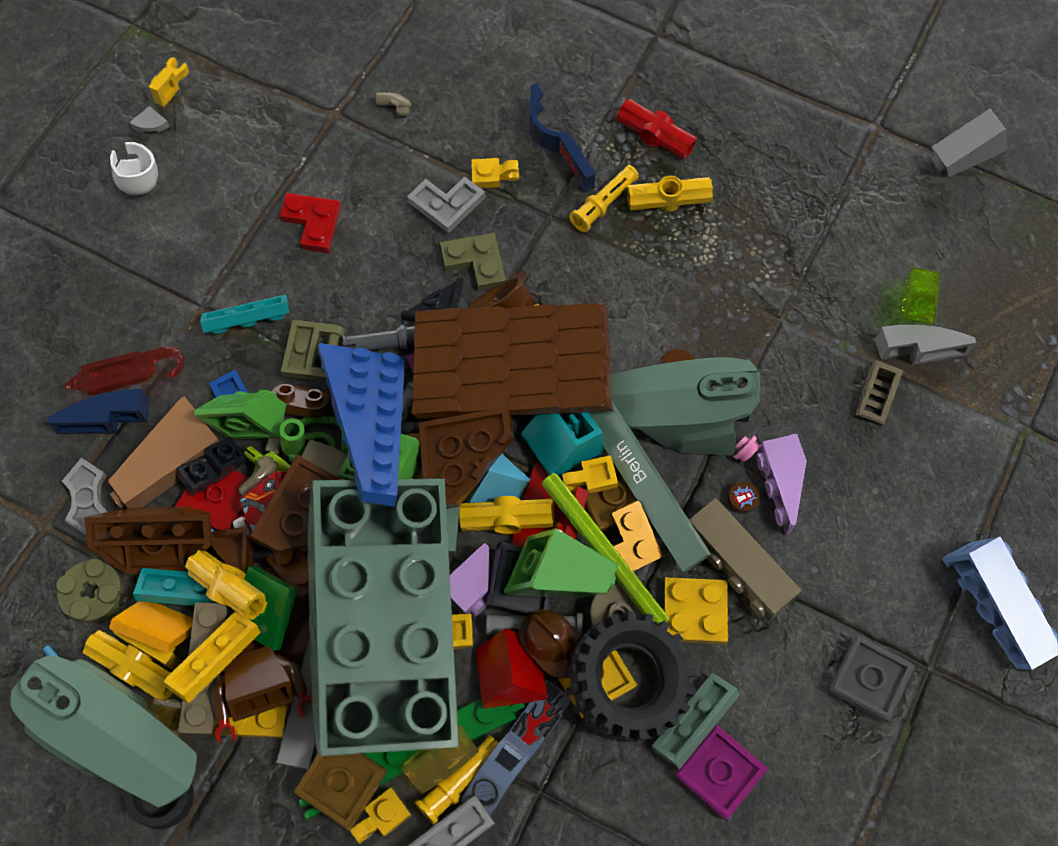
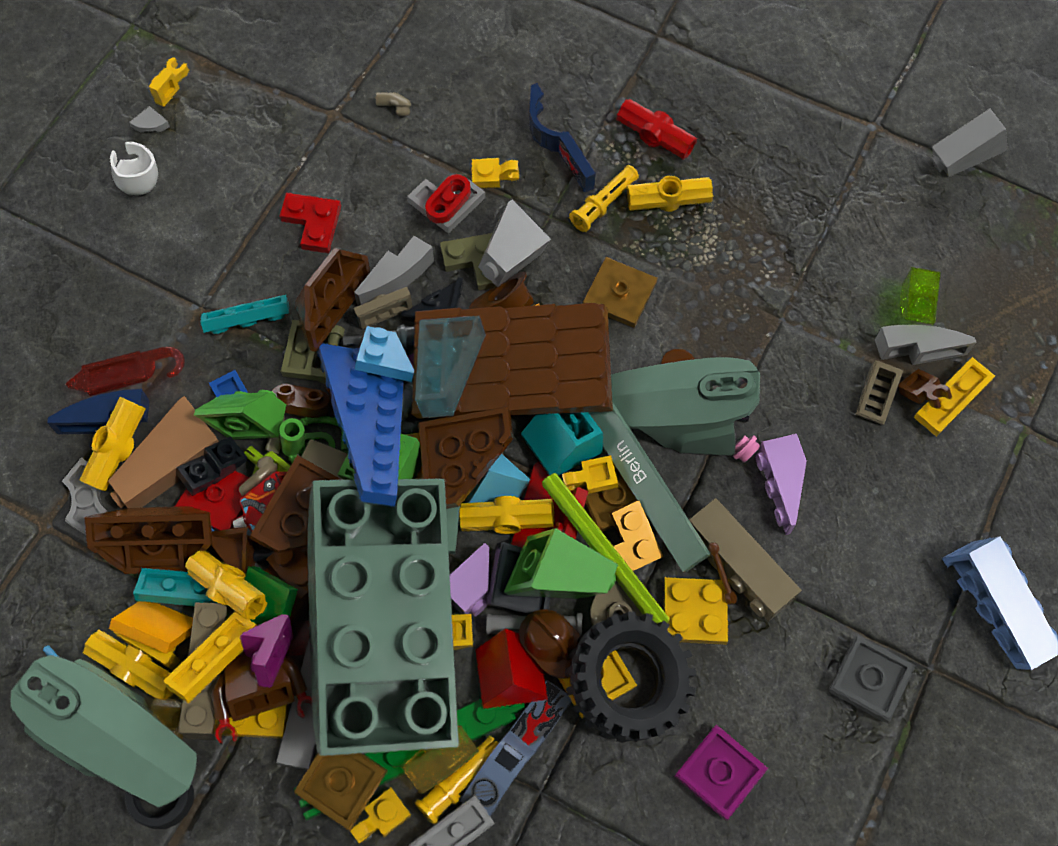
olive plate [56,559,124,623] -> none
sand green plate [652,673,740,770] -> none
reddish brown tile [728,482,760,514] -> none
none -> yellow piece [79,397,146,491]
none -> magenta slope [240,614,294,688]
none -> reddish brown wedge [295,248,371,352]
none -> dark tan plate [353,287,413,330]
none -> light grey slope [354,236,434,306]
none -> dark azure wing [355,326,414,382]
none -> clear light blue wedge [415,316,486,418]
none -> red plate [425,174,471,224]
none -> light grey slope [478,199,551,287]
none -> pearl gold plate [583,257,658,328]
none -> reddish brown hinge [707,542,737,605]
none -> reddish brown plate [898,369,952,409]
none -> yellow plate [914,357,995,437]

